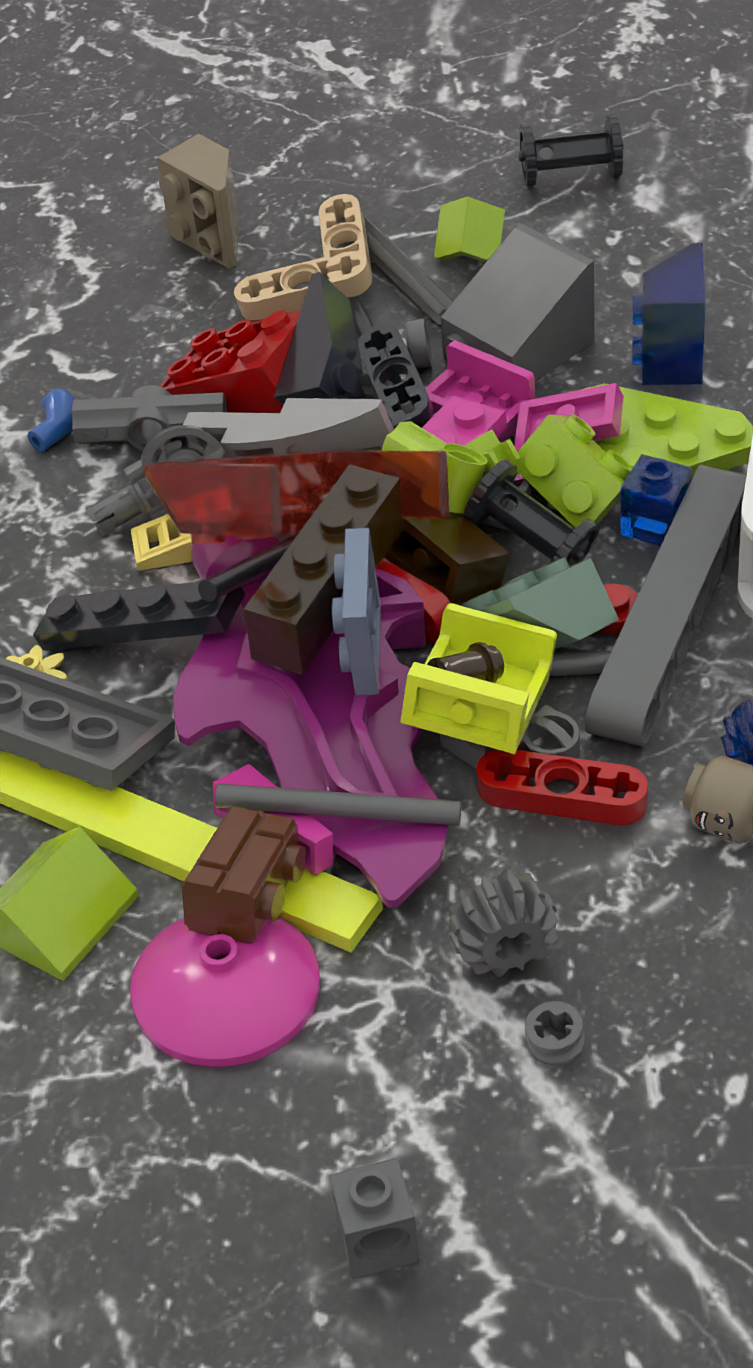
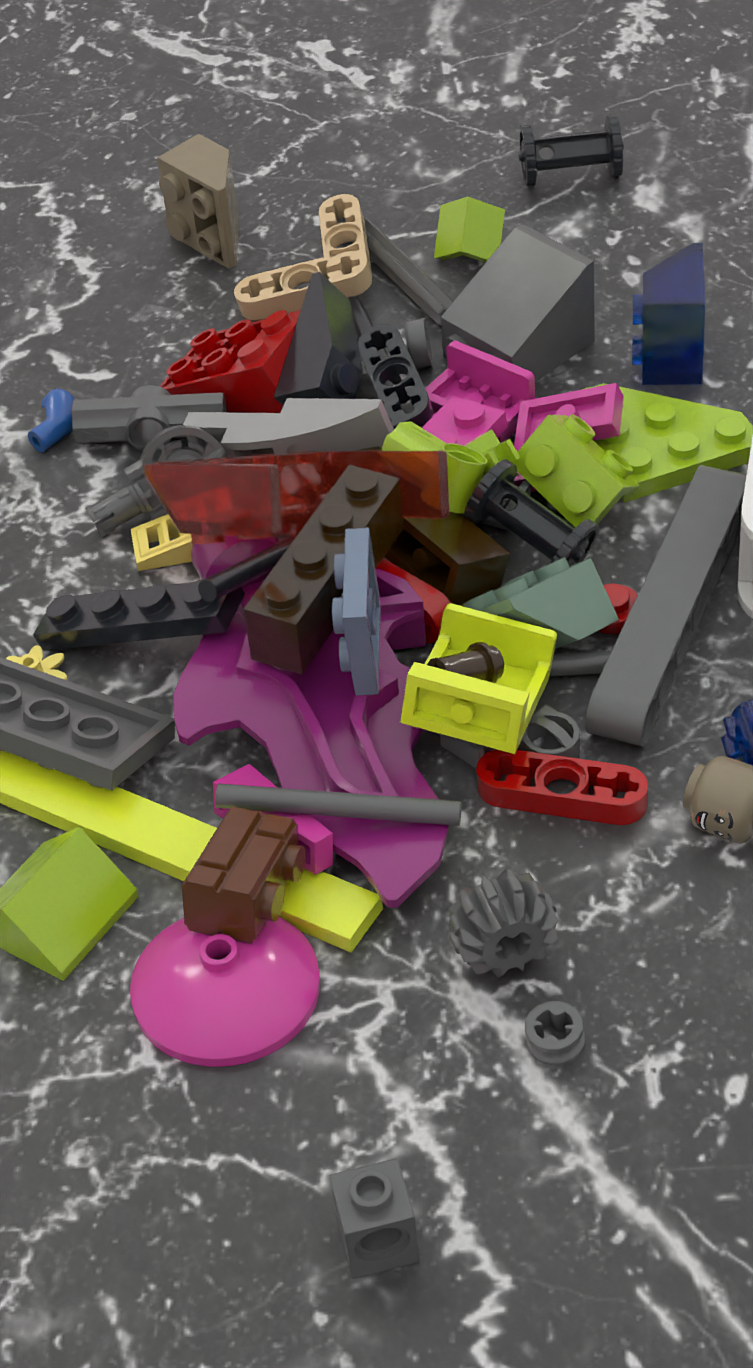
clear blue brick [621,454,692,546] -> none

